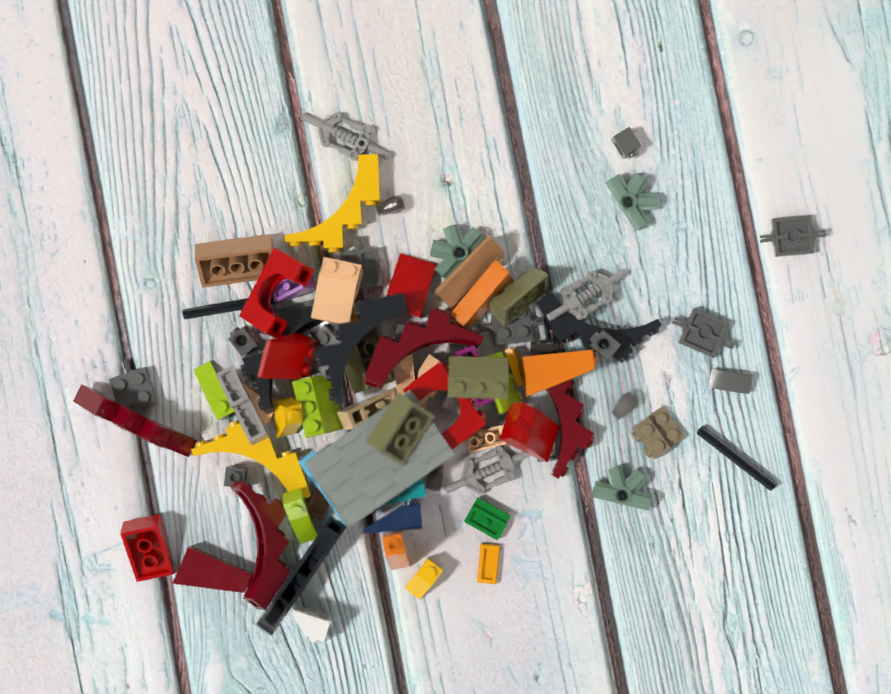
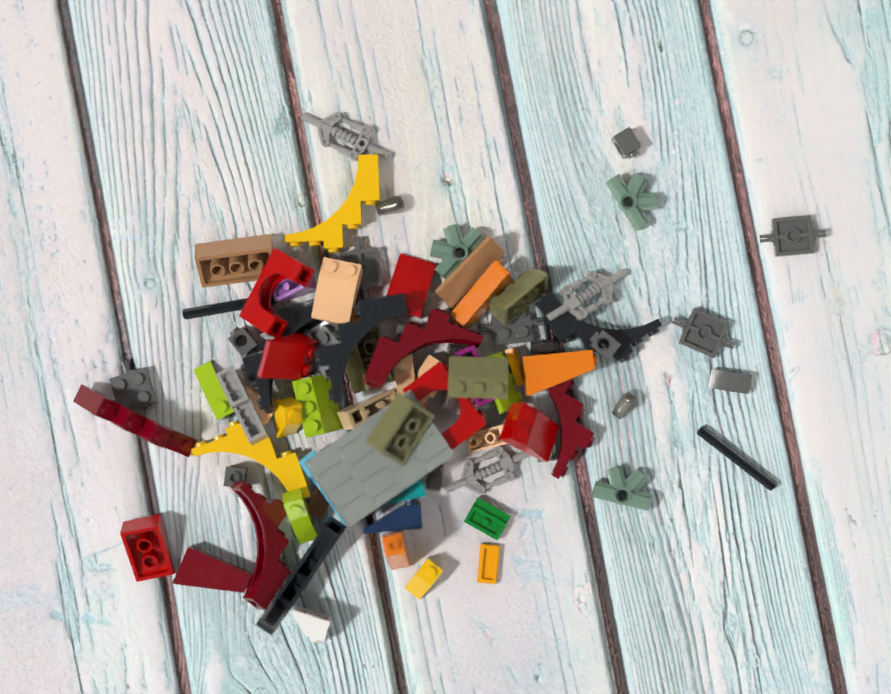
dark tan plate [631,406,685,459] -> none

